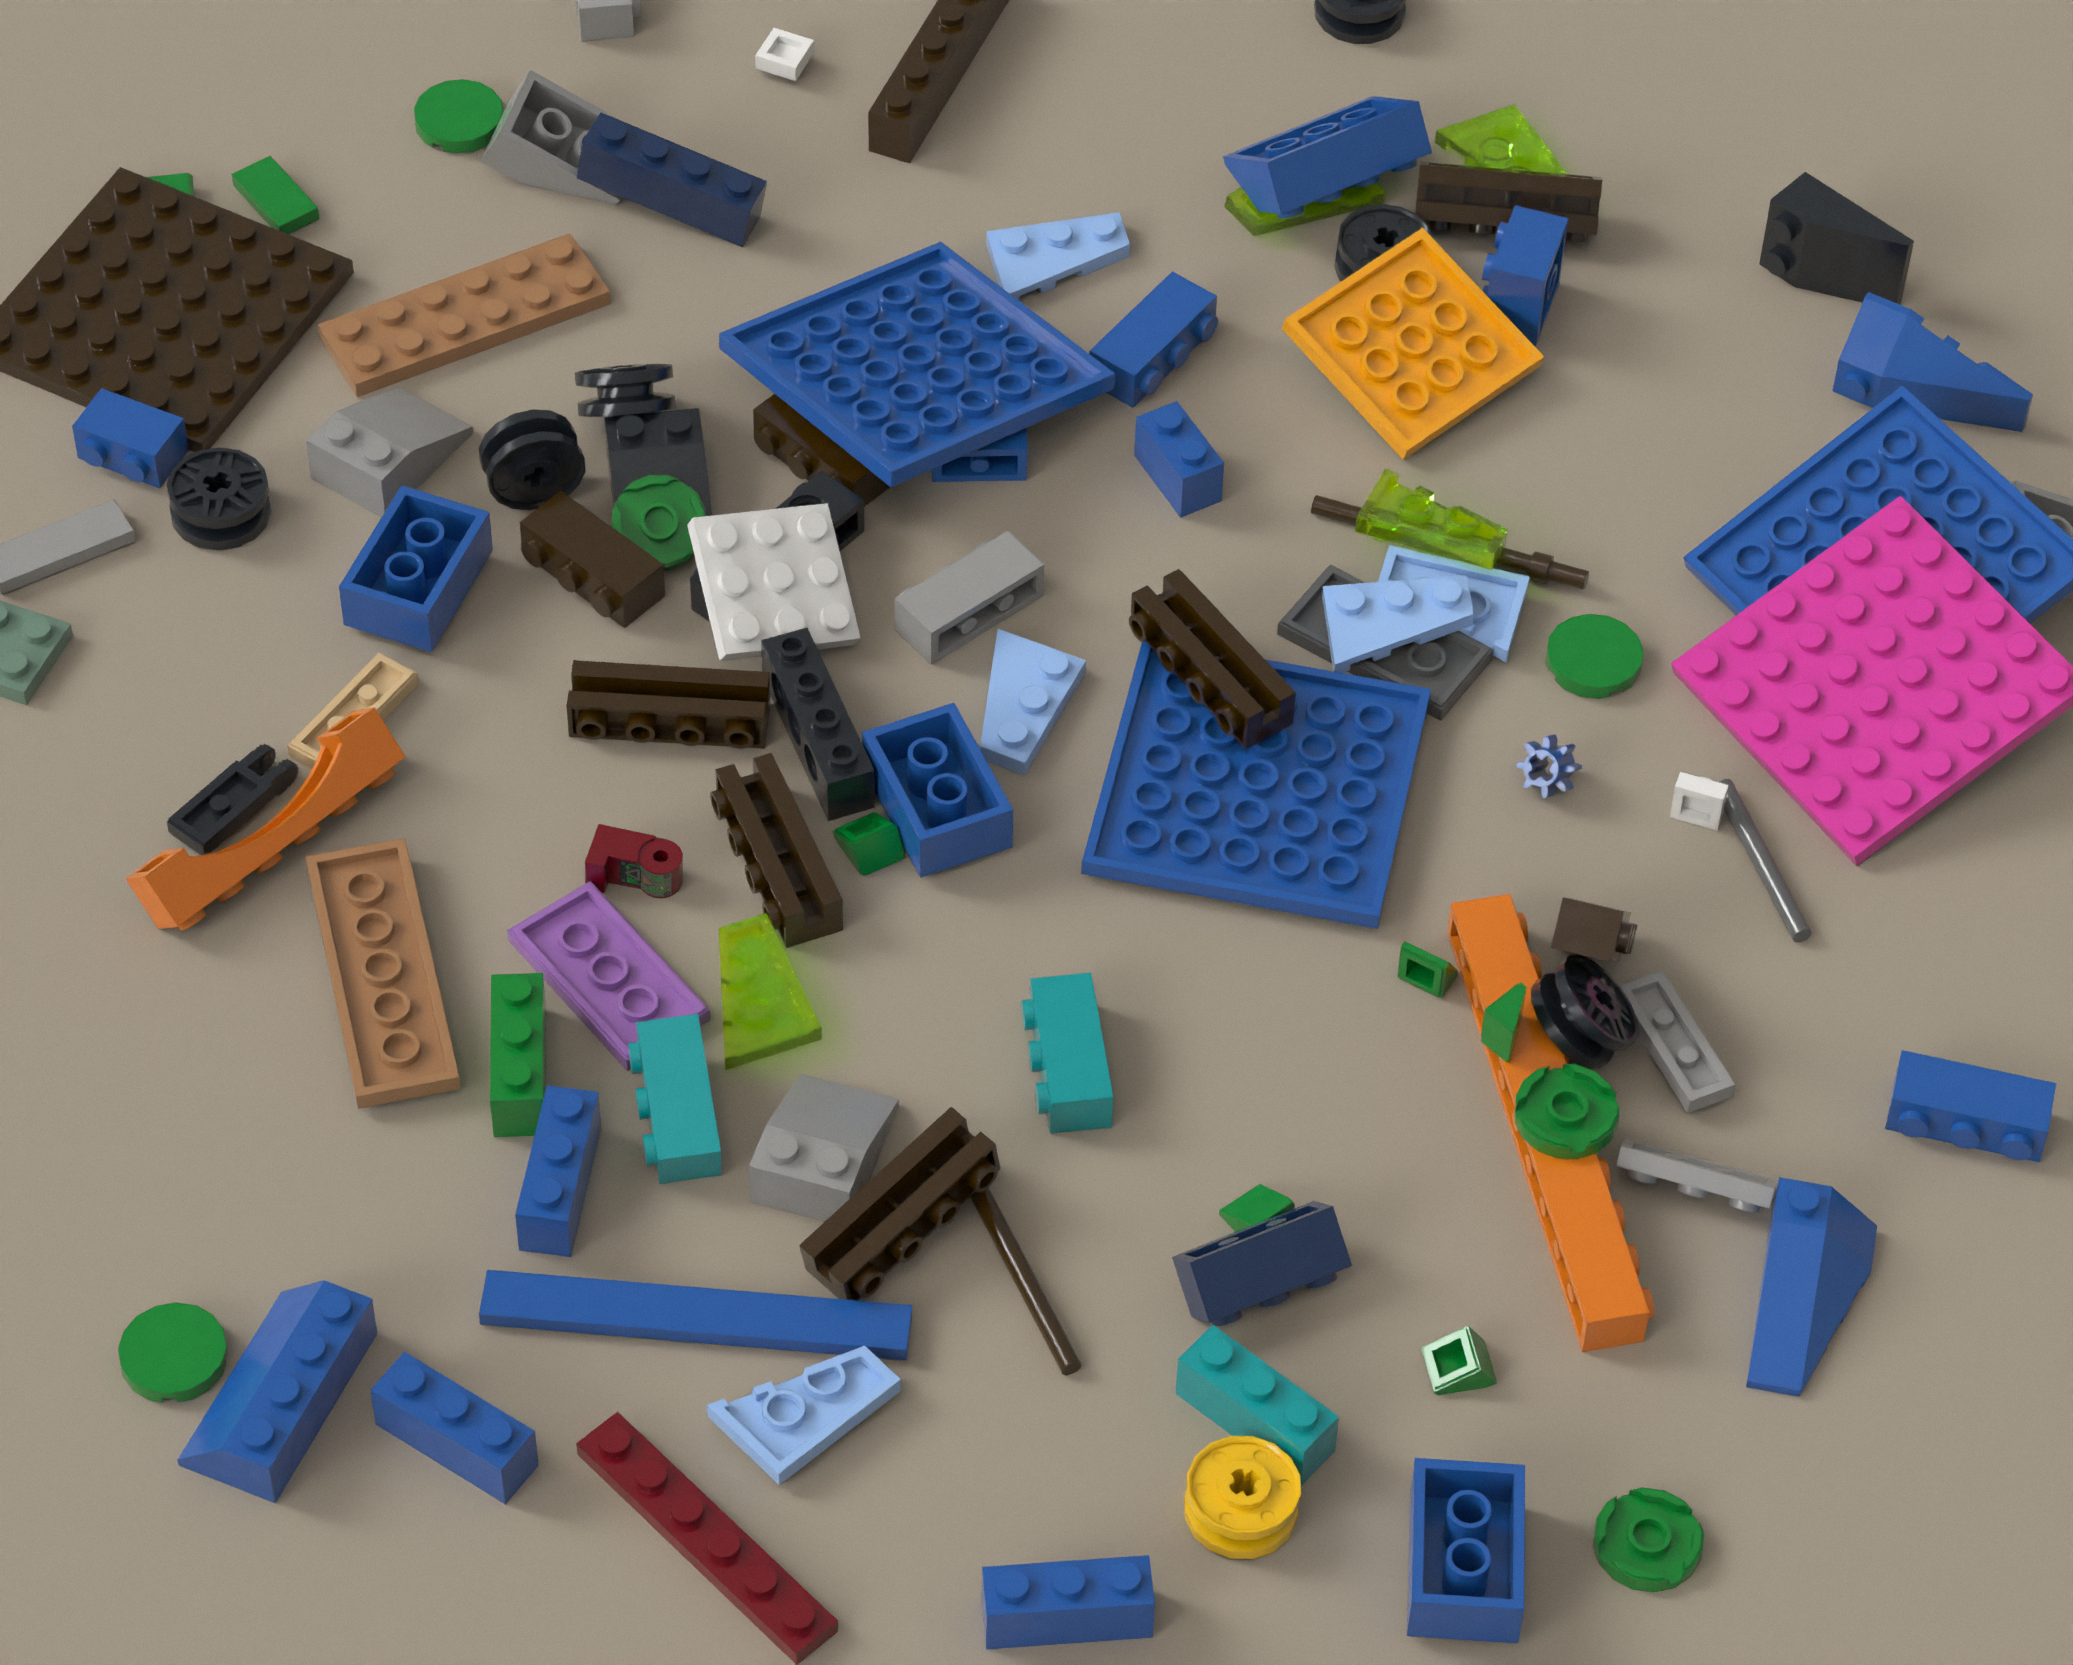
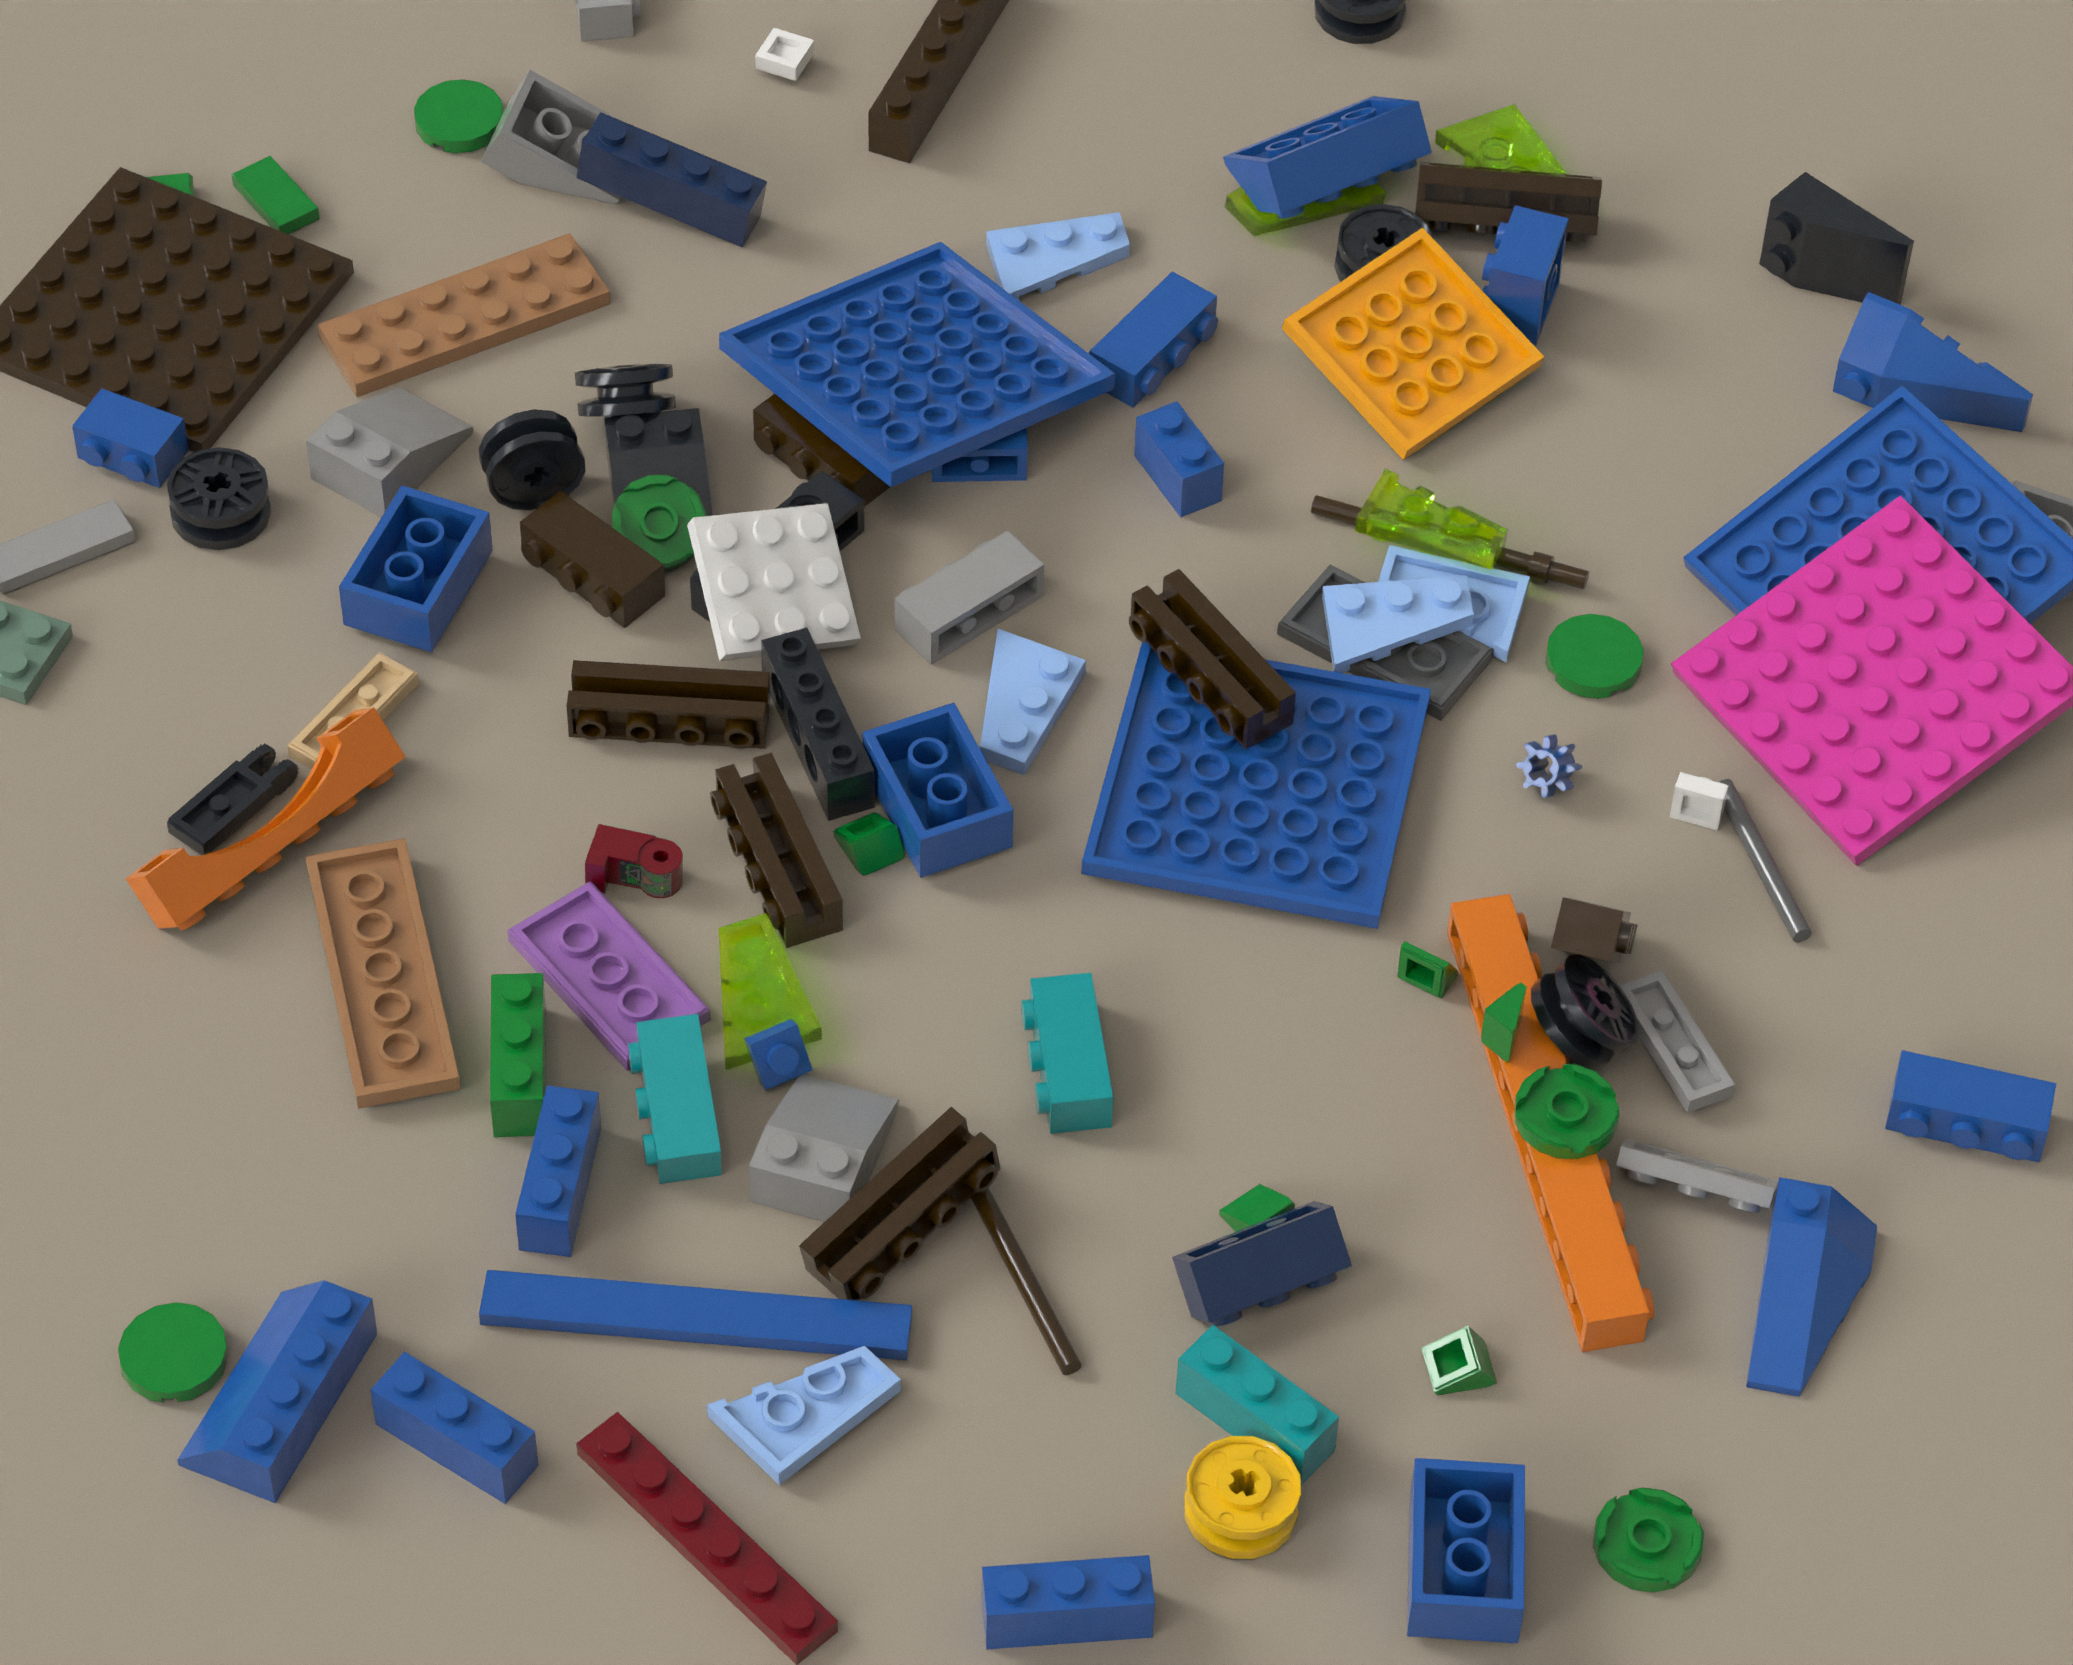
none -> blue plate [744,1019,813,1090]

